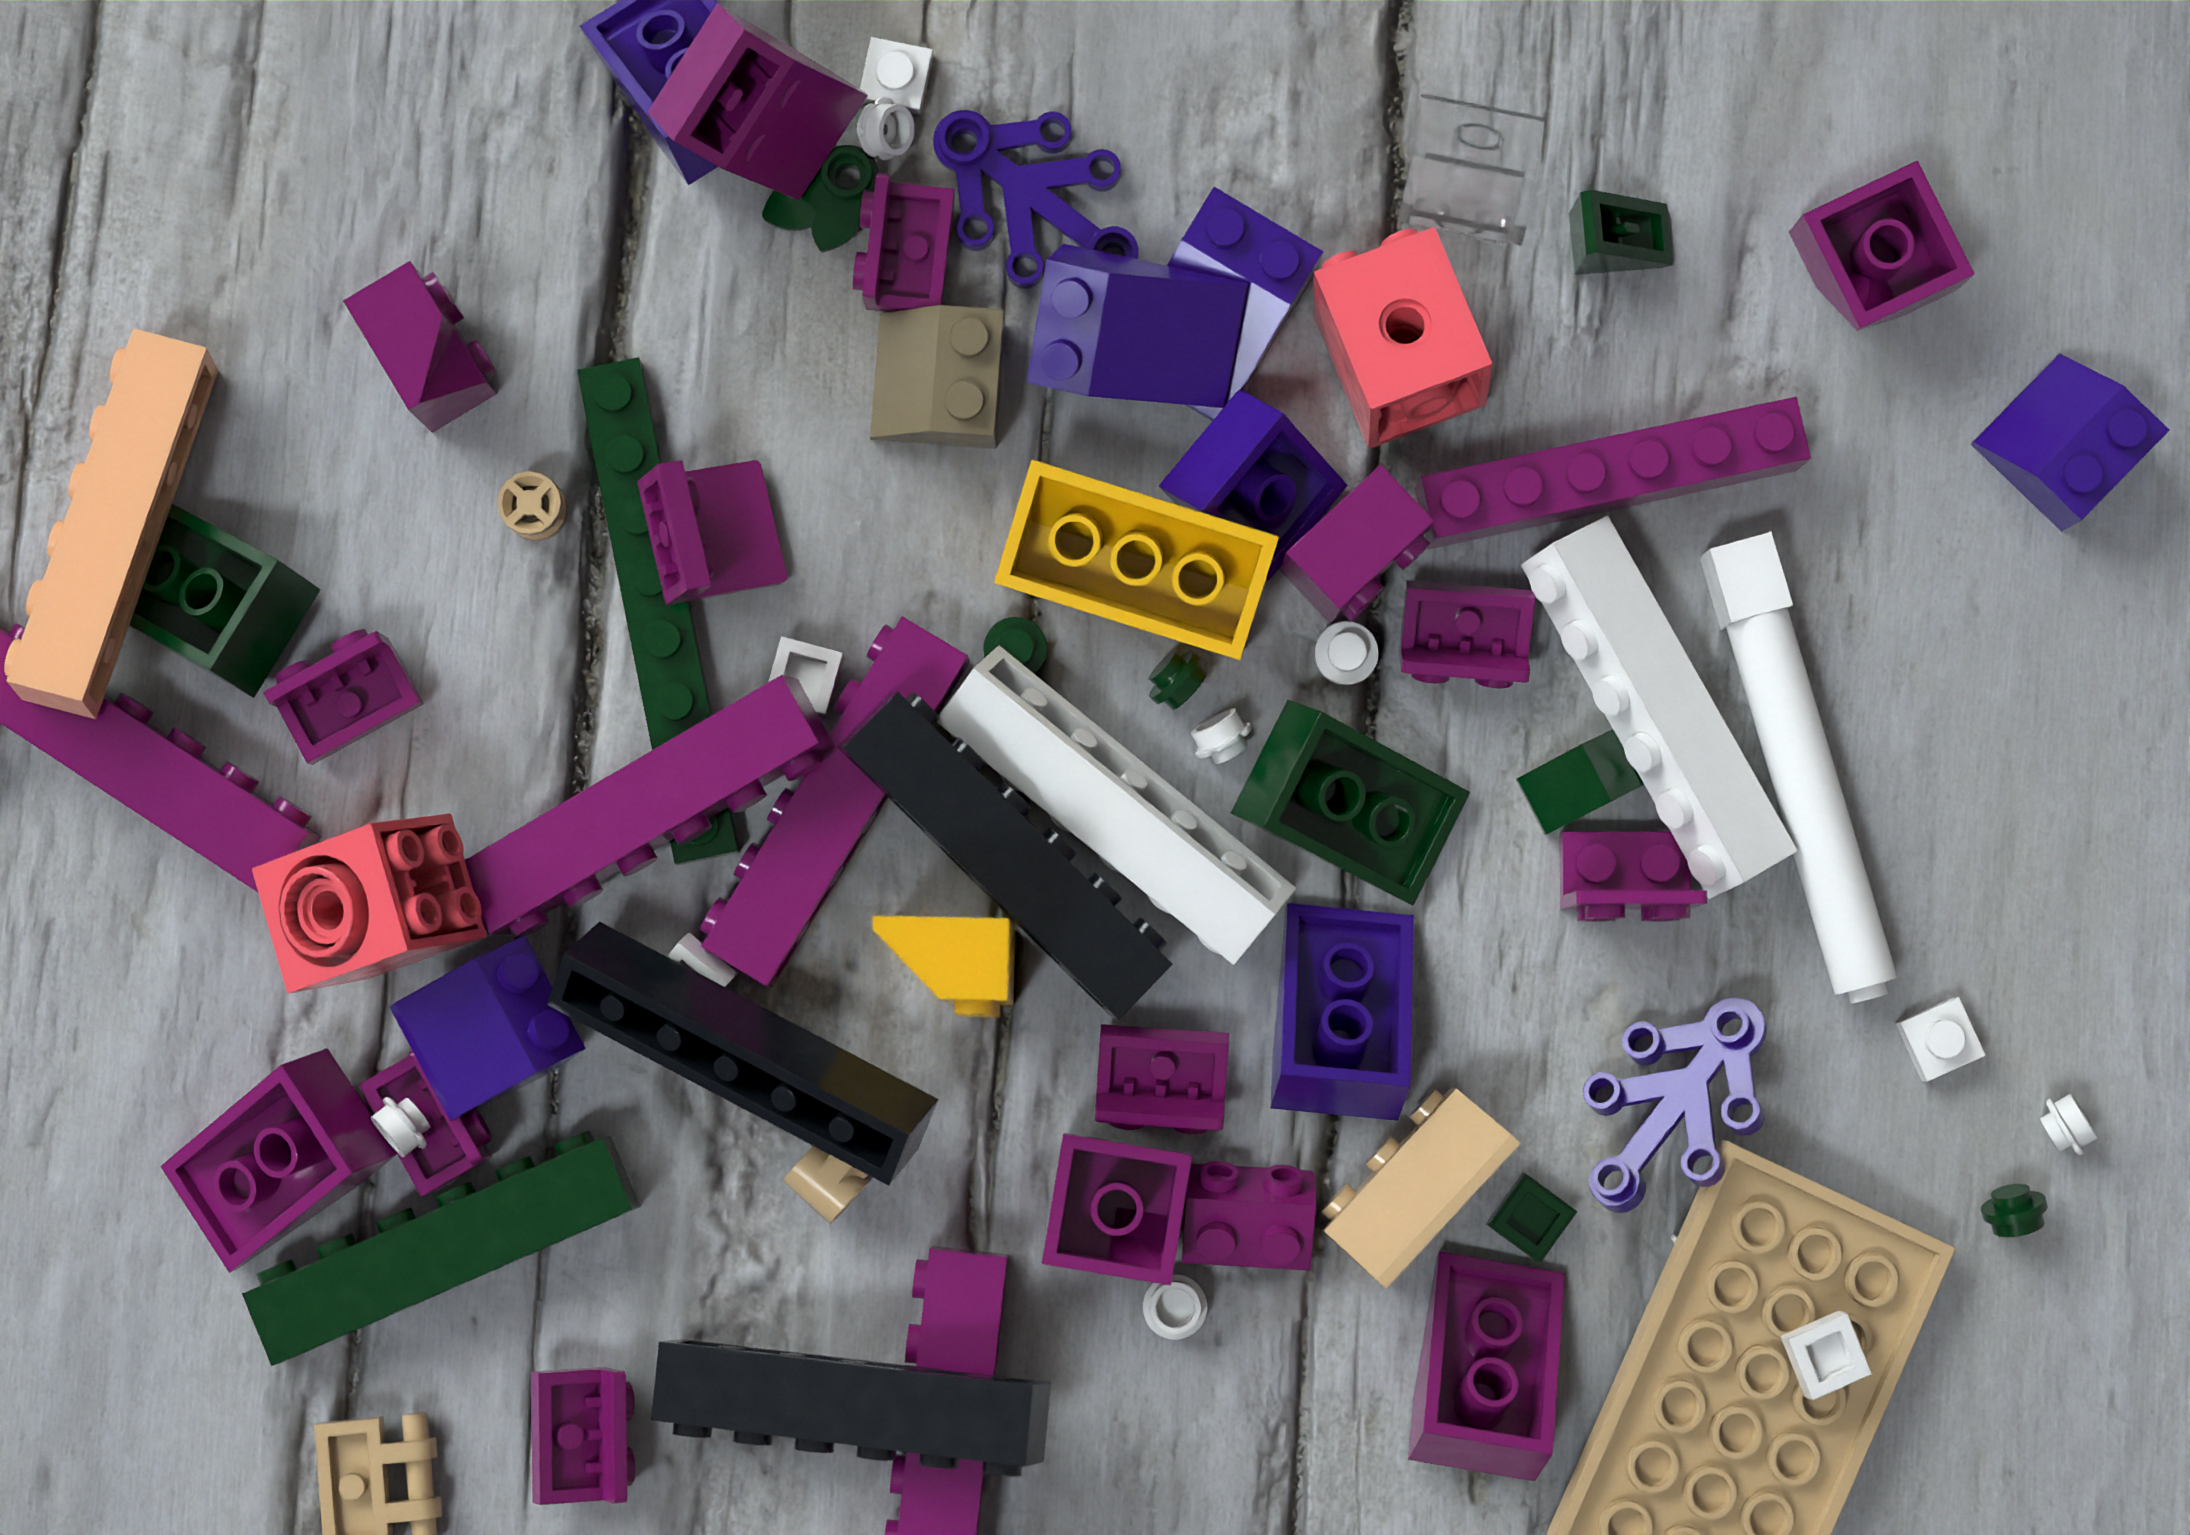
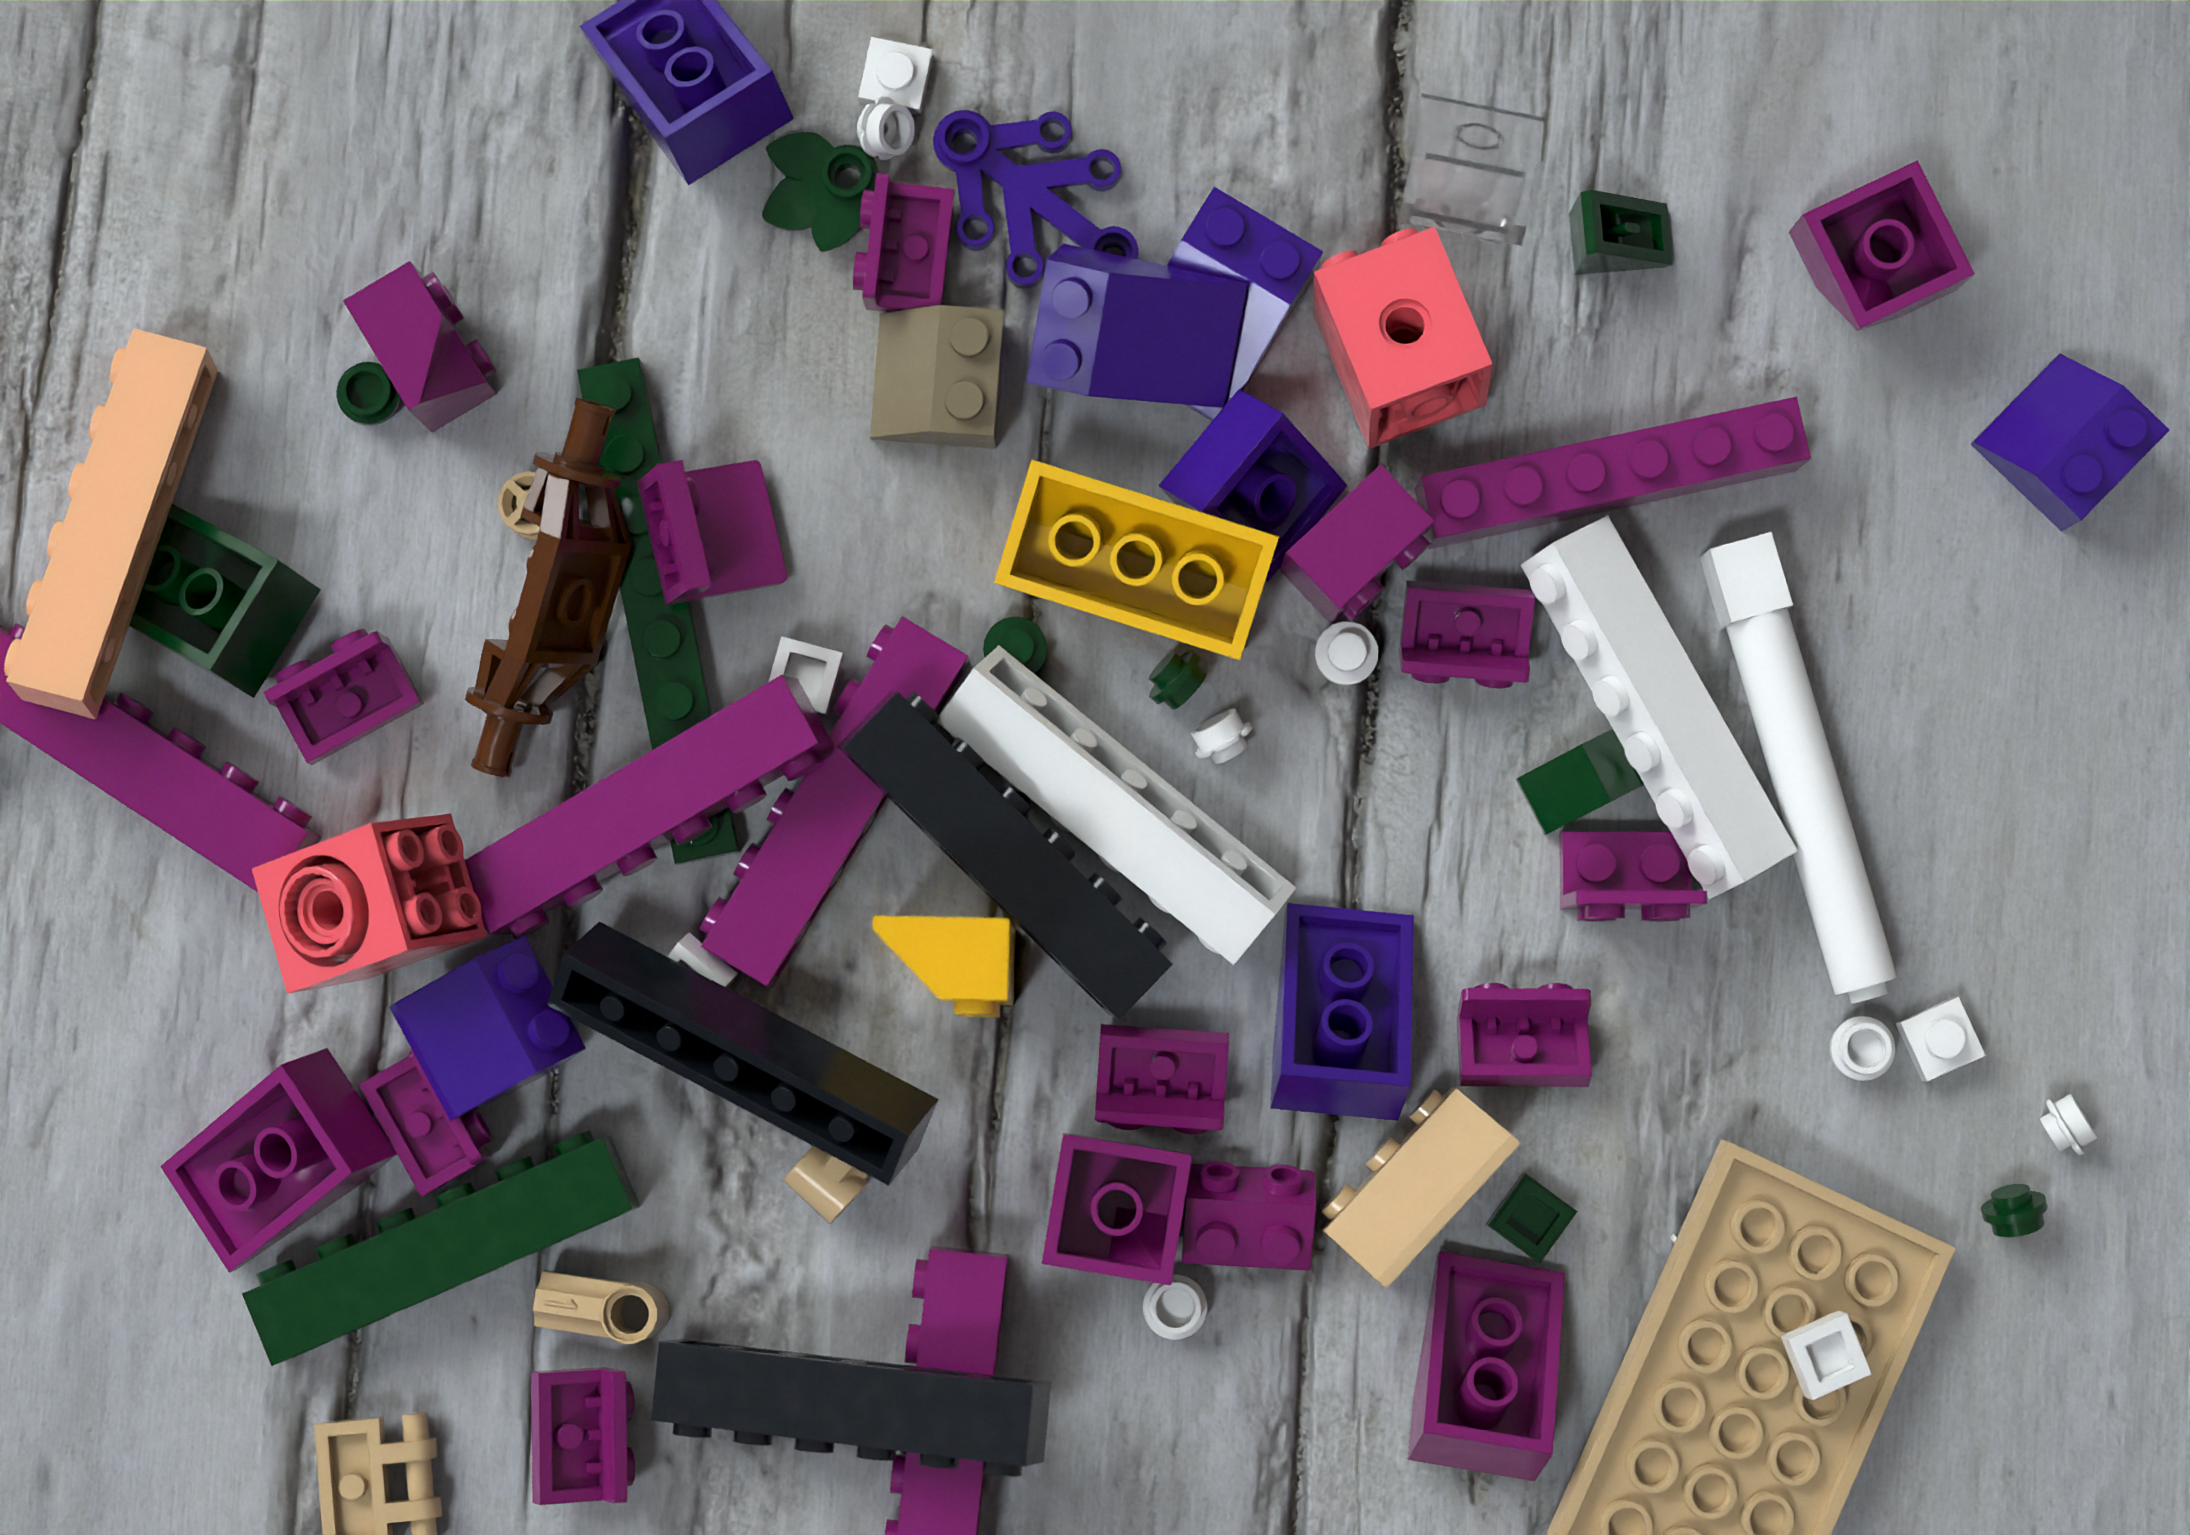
white plate [371,1097,431,1157] -> none
magenta slope [648,3,868,200] -> none
dark green slope [1231,699,1470,906] -> none
plant [1583,997,1767,1213] -> none
none -> dark green plate [336,362,401,426]
none -> reddish brown plate [465,398,632,777]
none -> tan piece [532,1270,669,1344]
none -> magenta bracket [1456,983,1592,1087]
none -> white plate [1829,1016,1895,1081]

